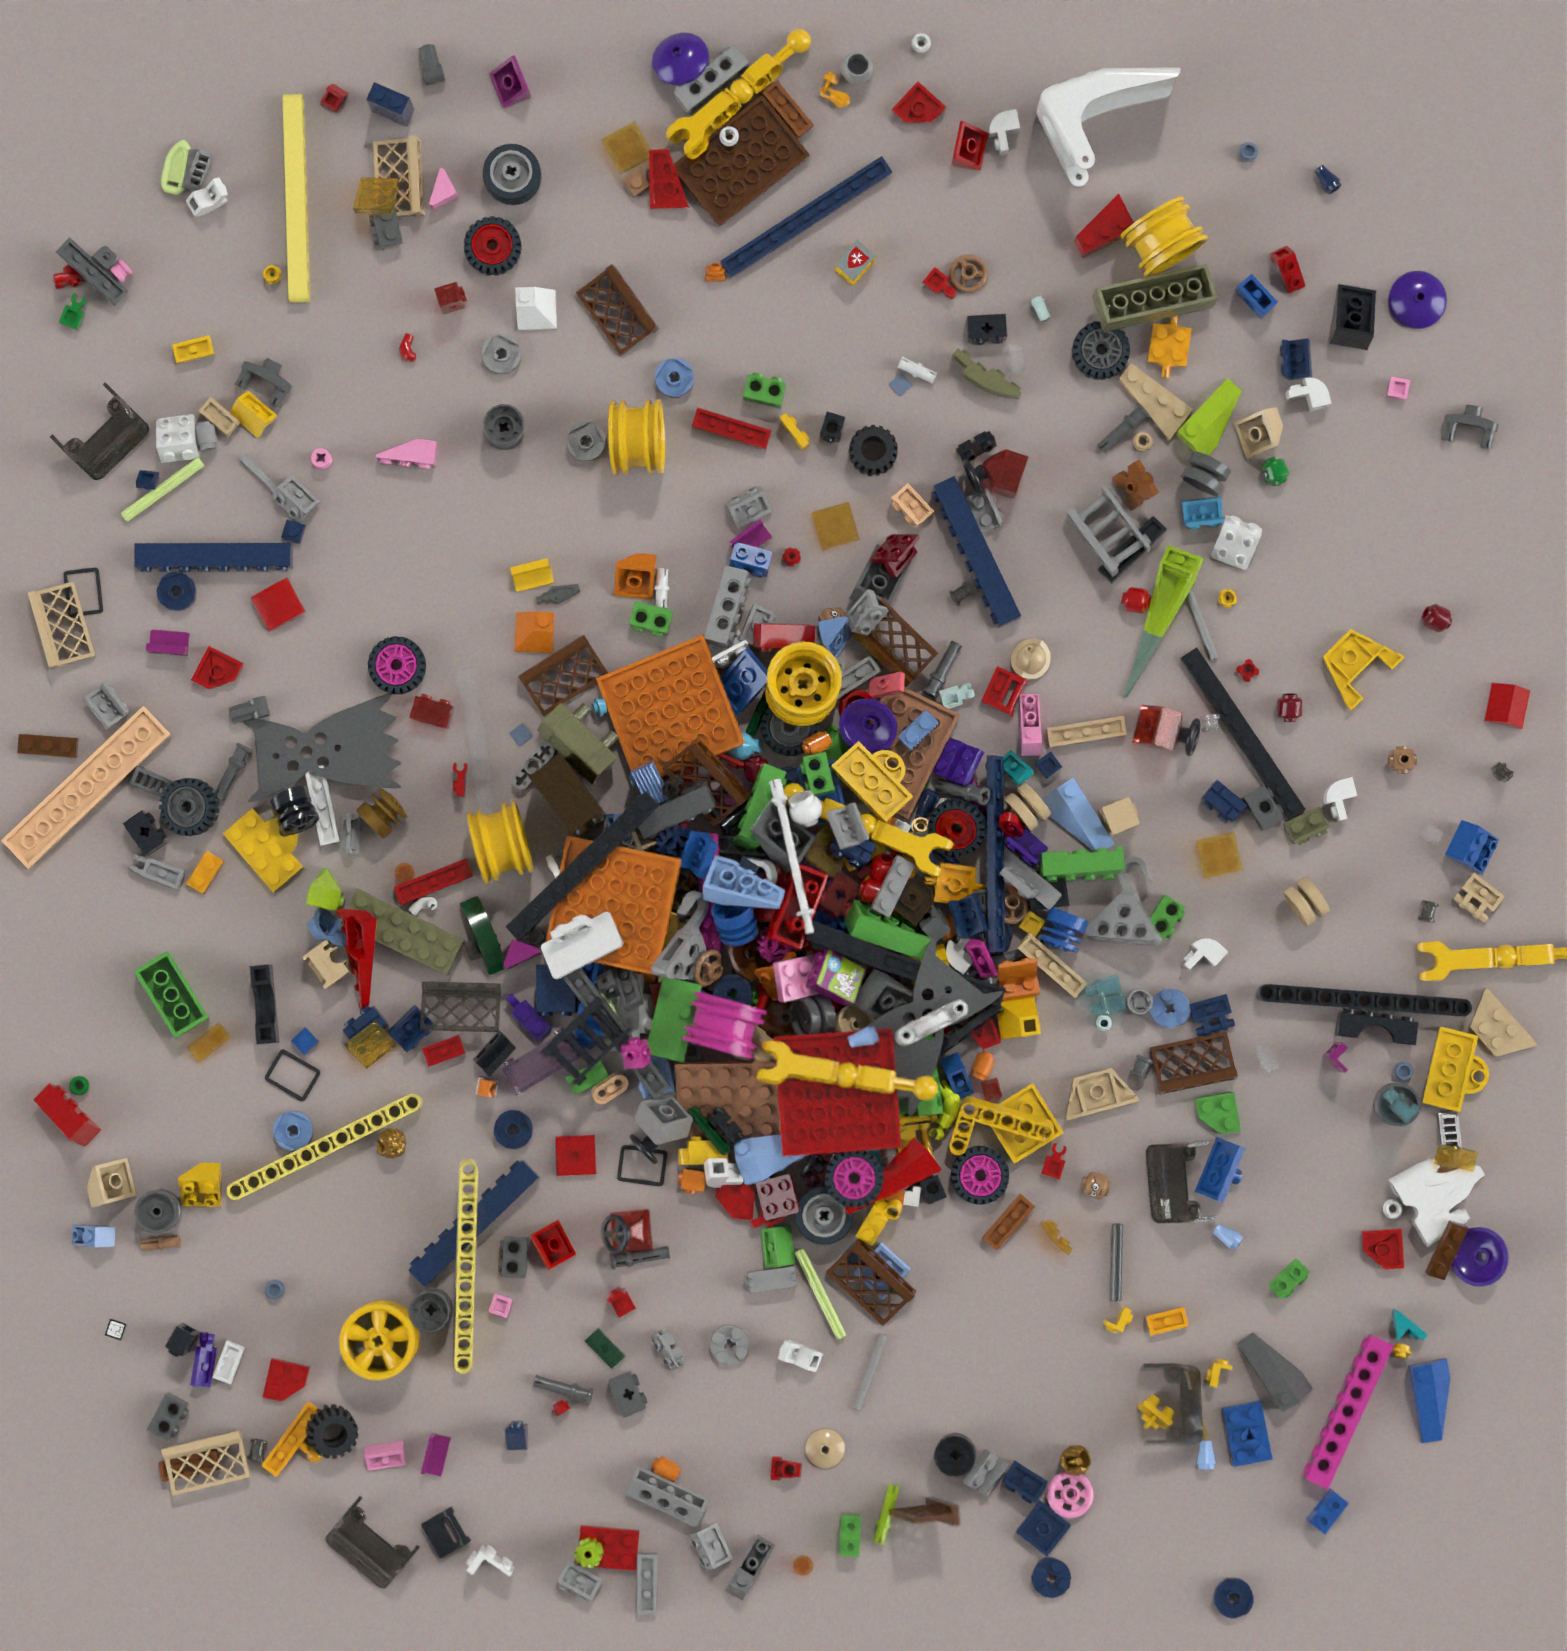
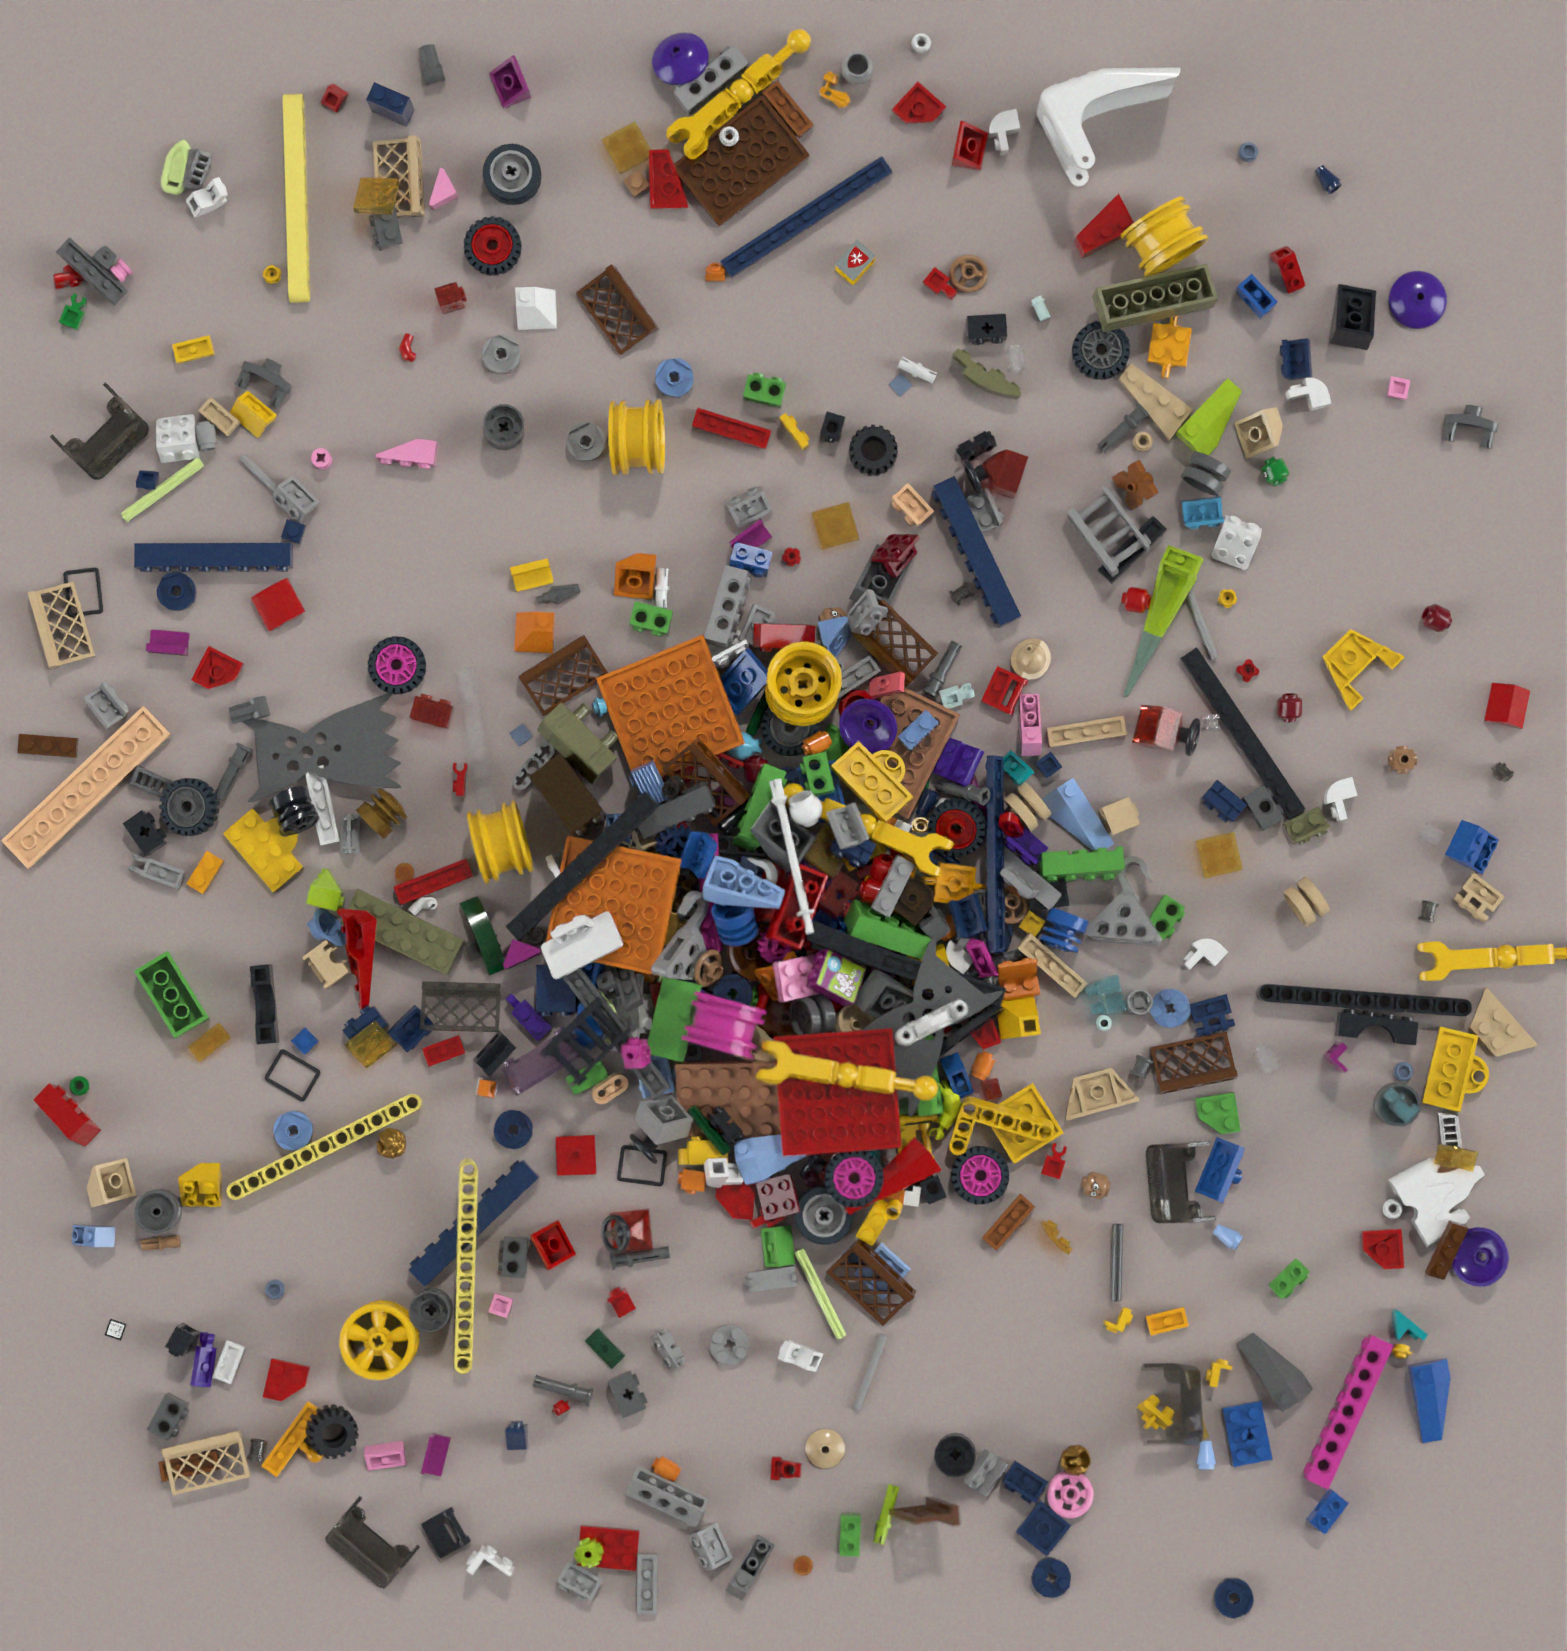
light blue cone [848,1026,879,1048] -> none

